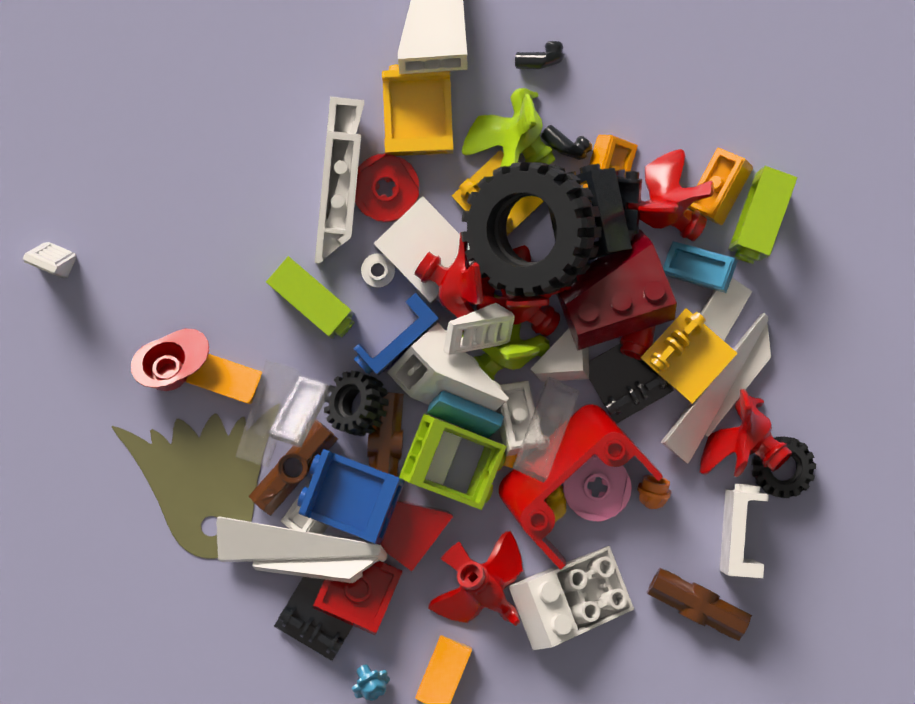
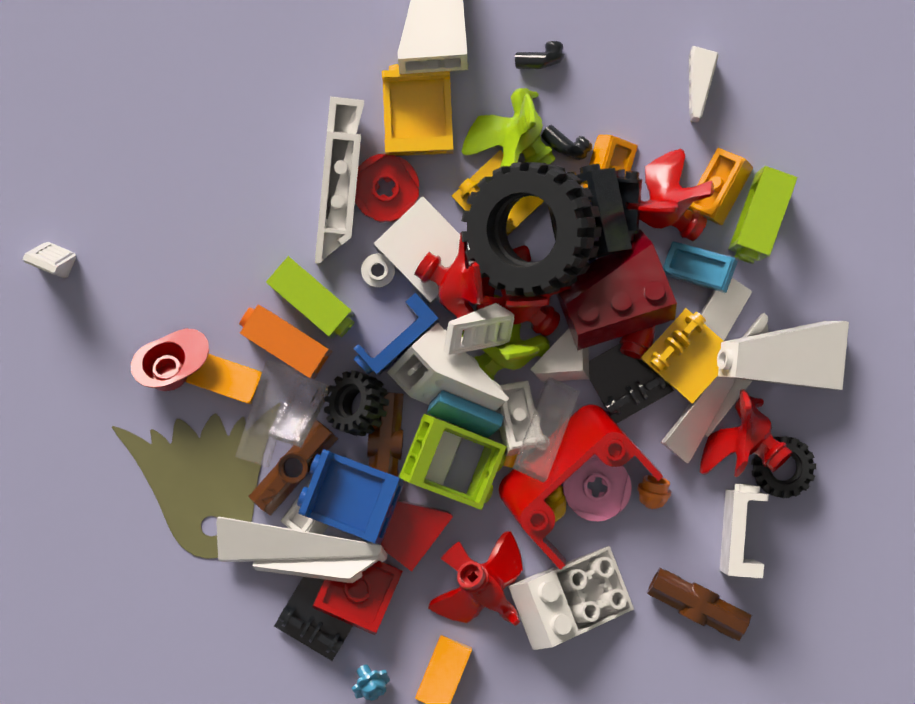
none -> orange window [239,304,333,380]
none -> white slope [689,46,719,123]
none -> white slope [717,321,849,390]

